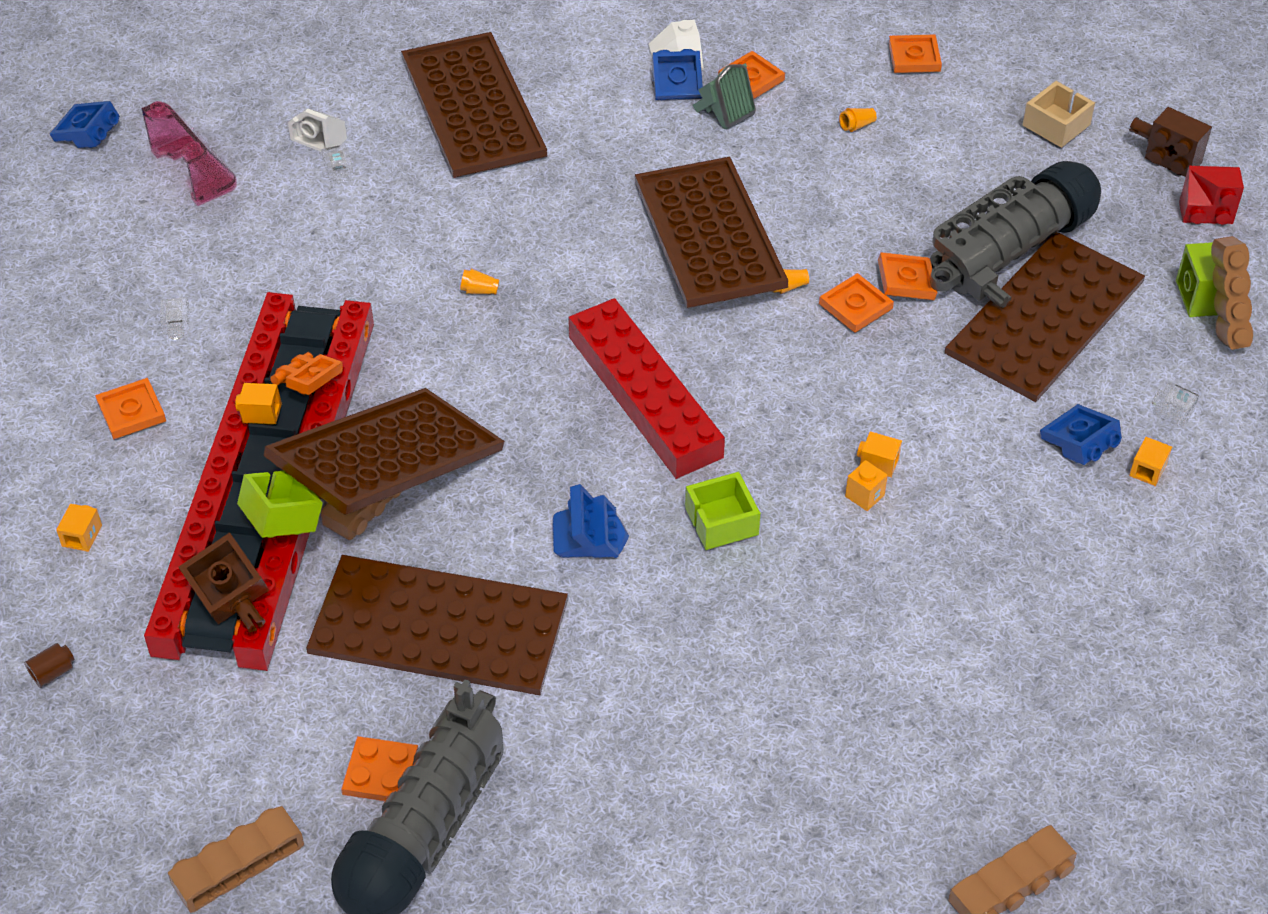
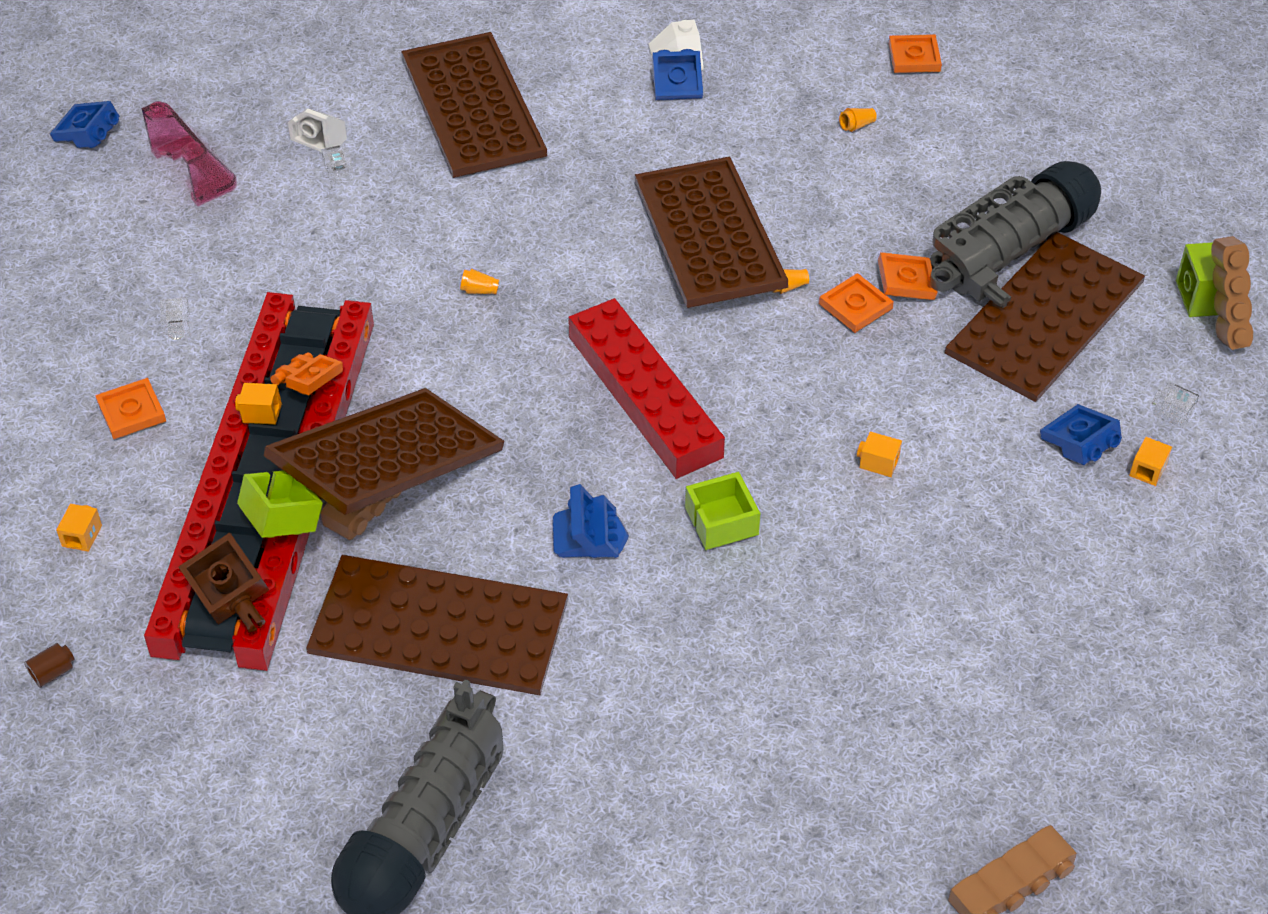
medium nougat brick [168,806,304,913] -> none
orange plate [341,736,418,801] -> none
sand green piece [693,63,756,129] -> none
orange plate [718,51,785,99] -> none
light orange brick [845,460,888,511] -> none
tan piece [1023,81,1095,148] -> none
reddish brown brick [1129,107,1212,177] -> none
red slope [1179,166,1244,225] -> none

